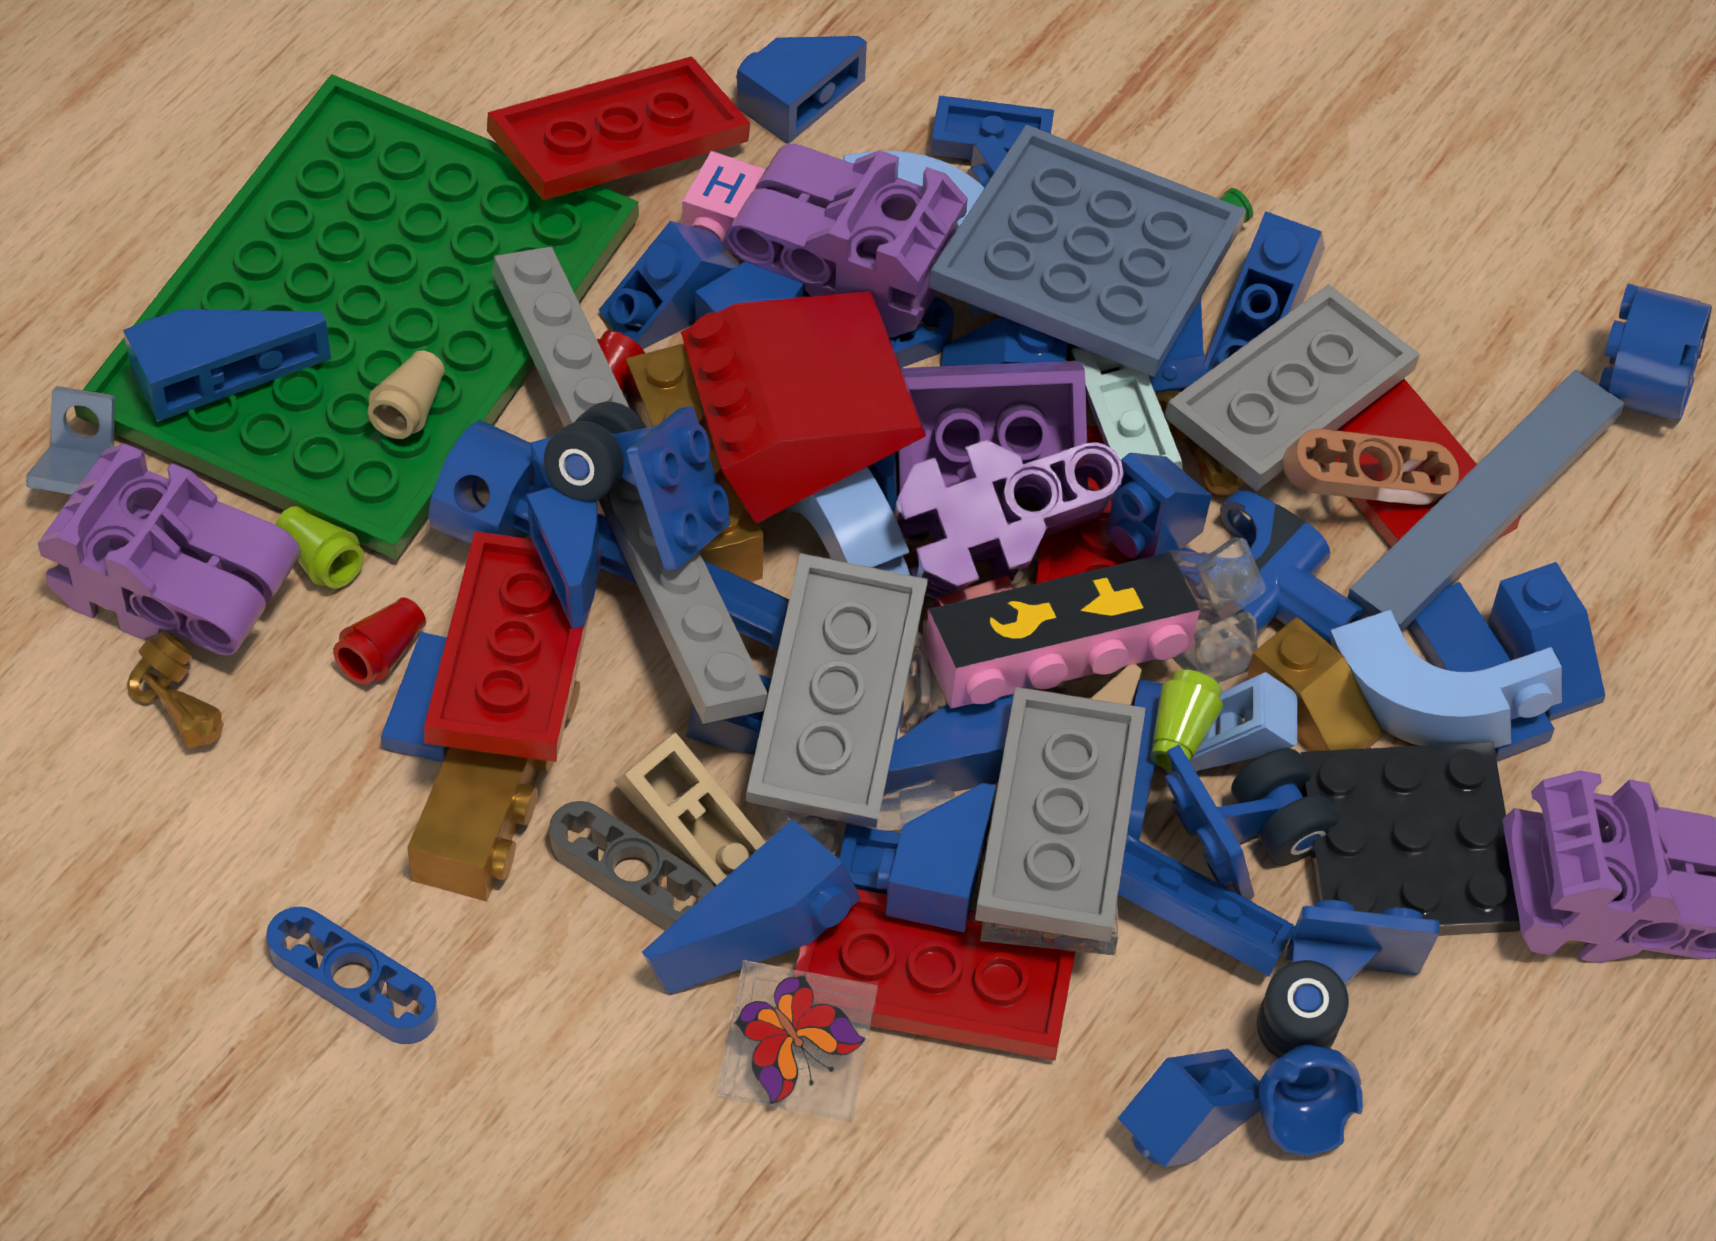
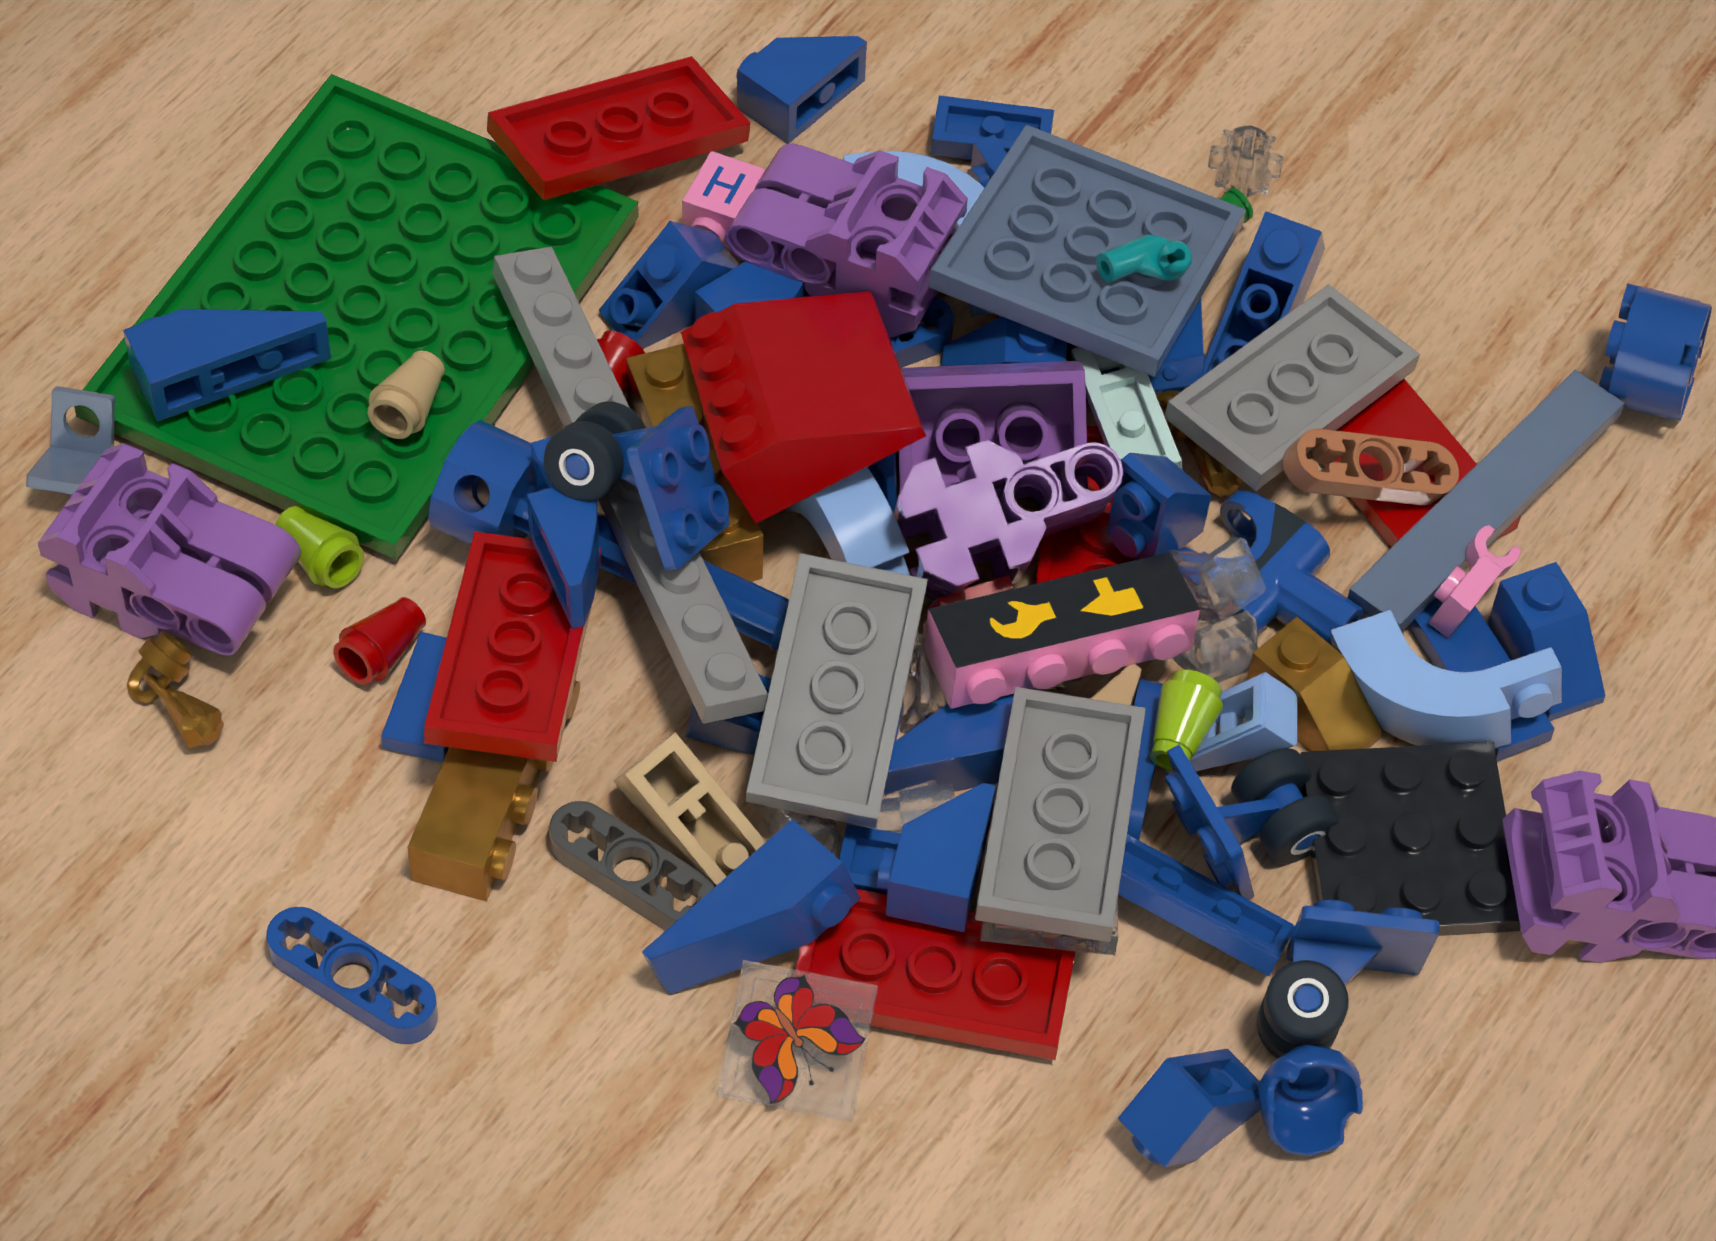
none -> teal arm [1096,234,1192,282]
none -> clear gear [1208,125,1284,197]
none -> bright pink plate [1428,525,1521,638]

